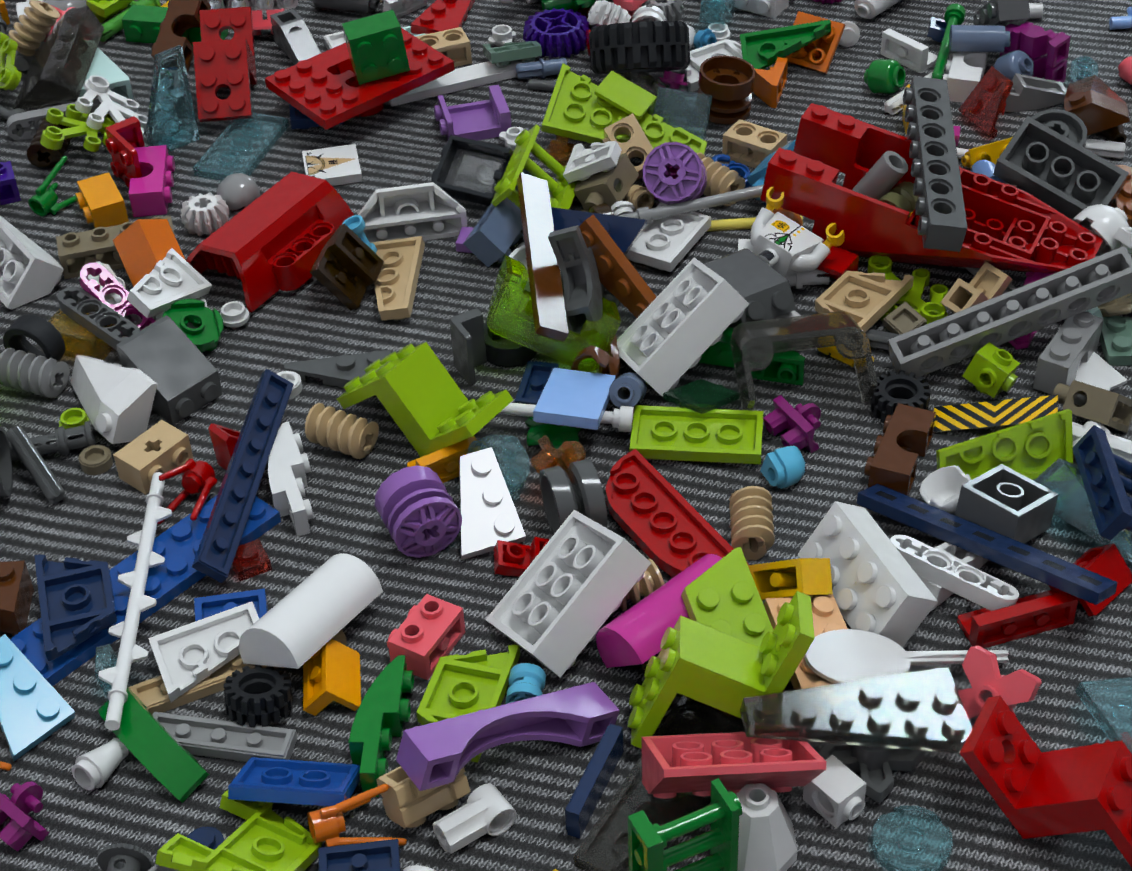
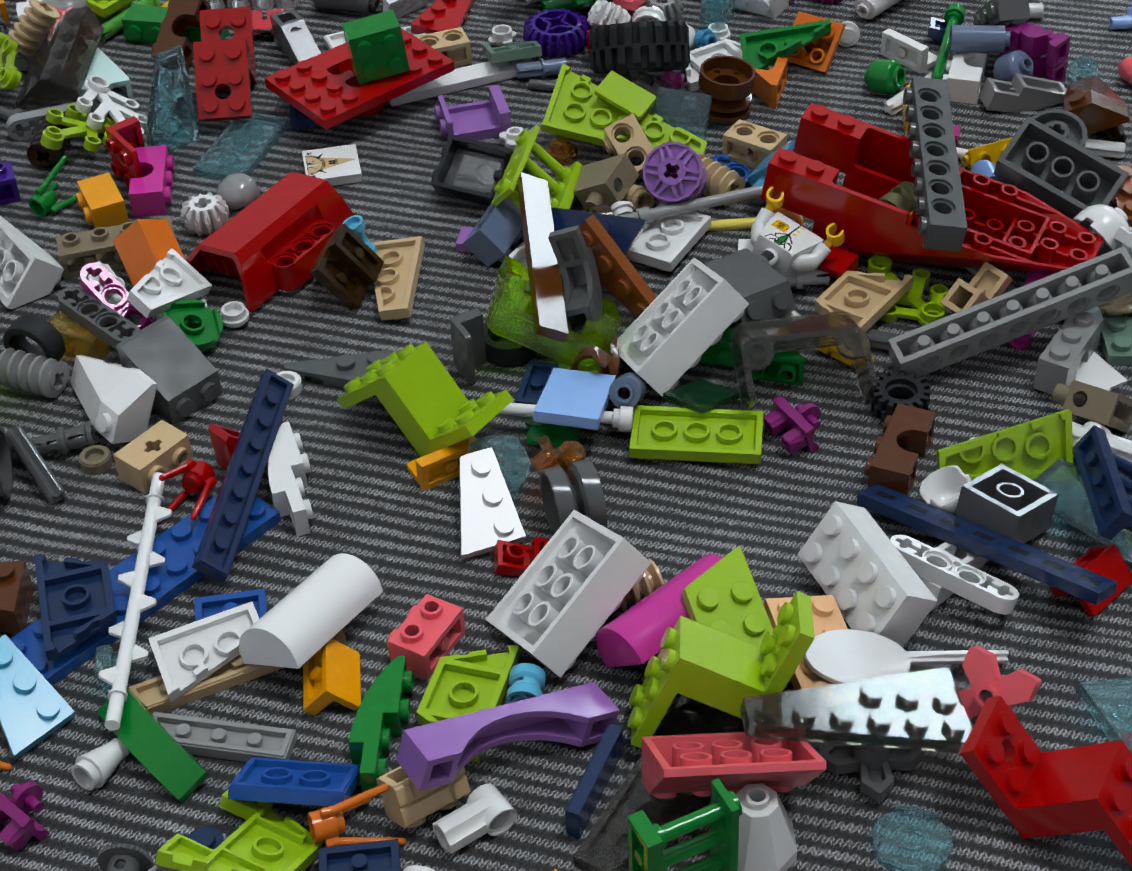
lime plate [59,408,90,429] -> none
black tyre [224,665,293,727] -> none
clear red plate [232,539,272,582] -> none
tan piece [305,403,379,459] -> none
white wedge [358,182,467,243] -> none
medium lavender wheel [374,465,462,558] -> none
white wing [563,141,622,184] -> none
red plate [606,449,749,577] -> none
tan piece [729,486,775,560] -> none
yellow brick [748,558,833,601] -> none
medium azure piece [760,446,805,489] -> none
white brick [803,755,866,828] -> none
light grey brick [852,151,908,200] -> none
dark tan tile [882,302,927,335] -> none
sticker [934,394,1058,432] -> none
red panel [957,590,1078,648] -> none
clear red wing [958,66,1013,138] -> none
lime brick [962,342,1021,398] -> none

